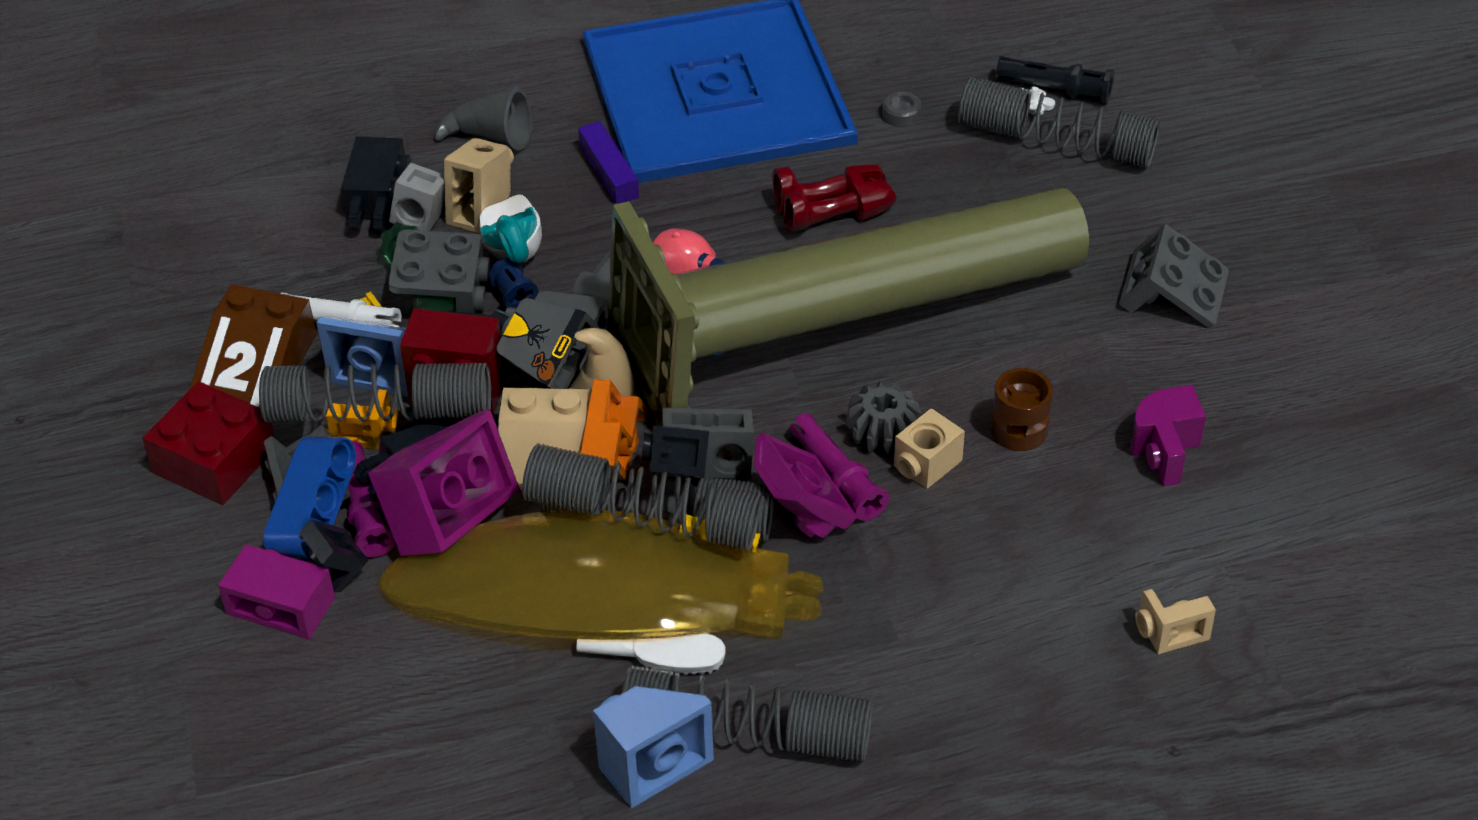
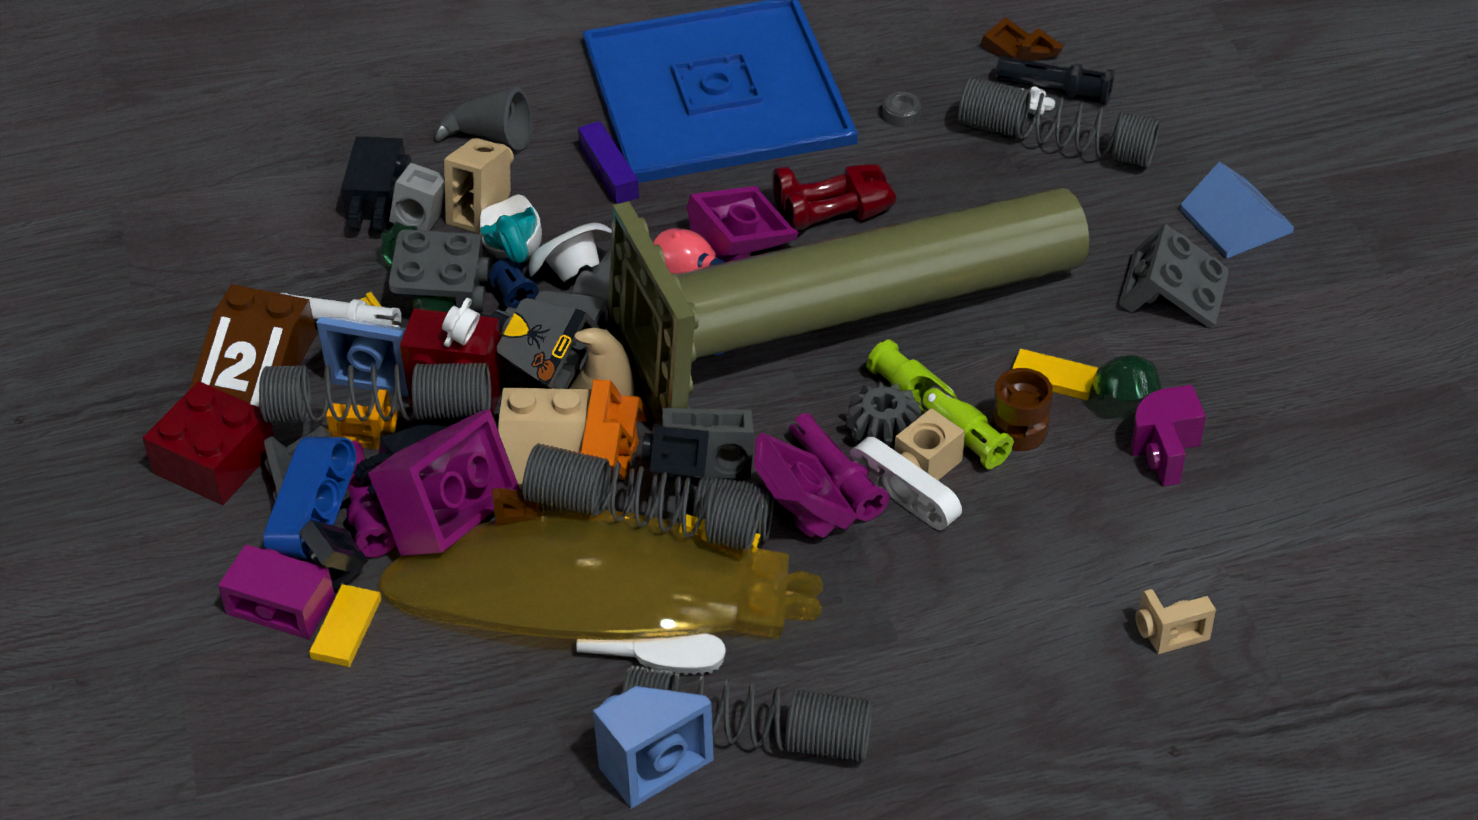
none -> yellow piece [309,584,381,667]
none -> white plate [442,298,480,347]
none -> reddish brown slope [491,488,544,541]
none -> white hat [529,223,612,282]
none -> magenta slope [686,186,799,262]
none -> white beam [849,437,962,530]
none -> lime piece [866,339,1014,469]
none -> reddish brown slope [980,17,1063,61]
none -> yellow piece [1012,349,1098,401]
none -> clear green hair [1093,355,1162,401]
none -> medium blue slope [1180,162,1294,259]

